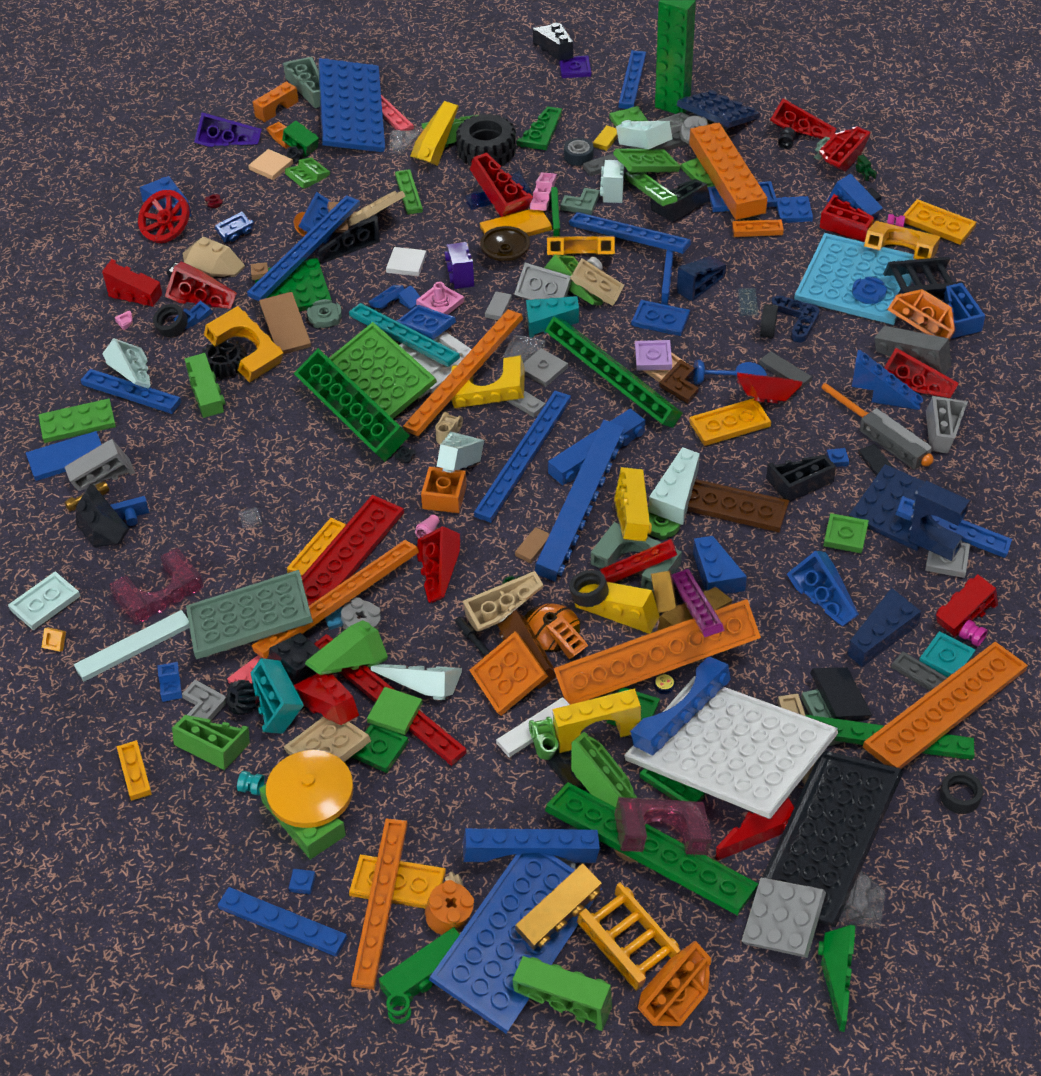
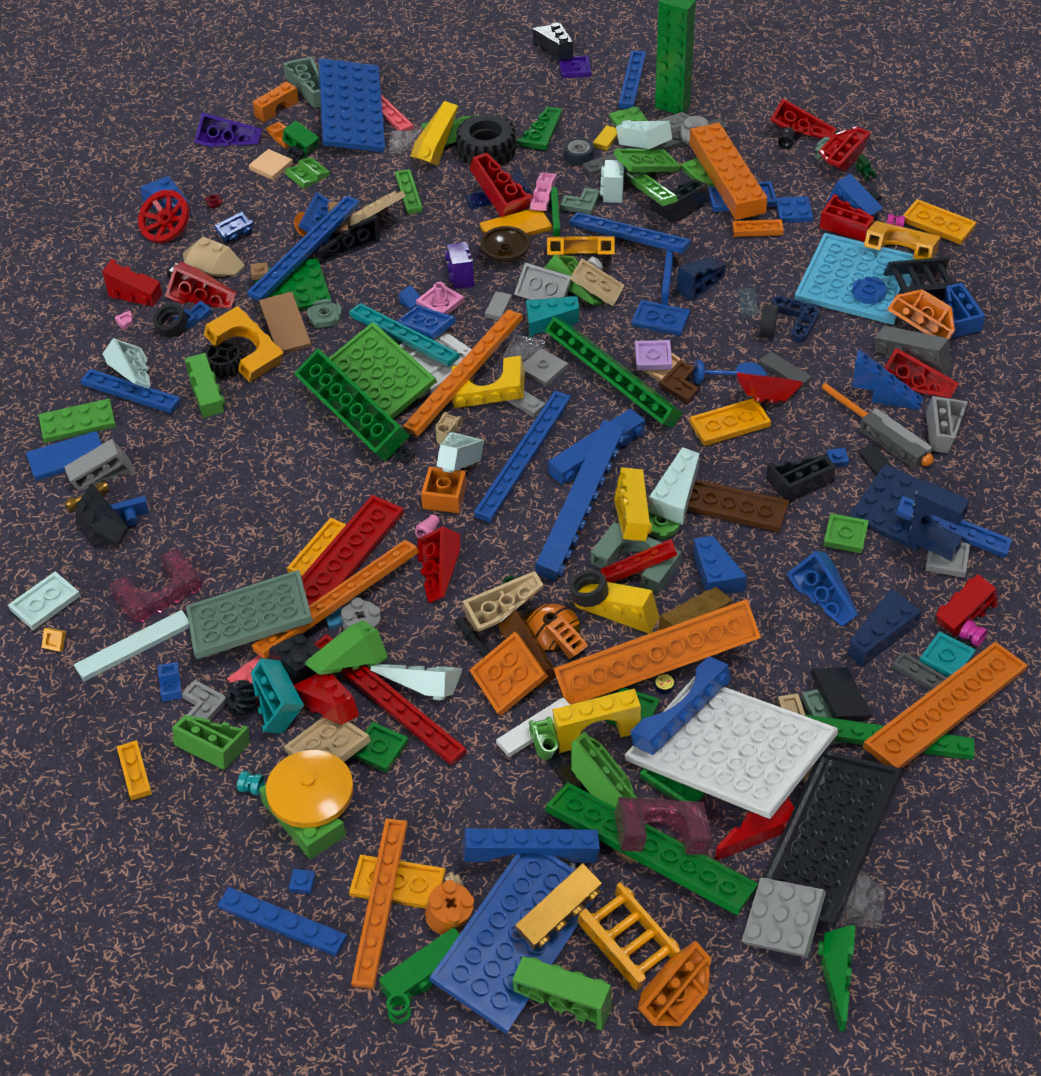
clear tile [238,507,262,530] -> none
bright green tile [367,687,423,735] -> none
blue plate [368,285,404,309] -> none
white tile [386,247,427,276] -> none
medium nougat tile [515,527,550,564] -> none
pearl gold panel [651,570,677,613] -> none
magenta tile [672,569,725,638] -> none
dark blue plate [677,90,760,128] -> none
black tyre [940,771,983,814] -> none

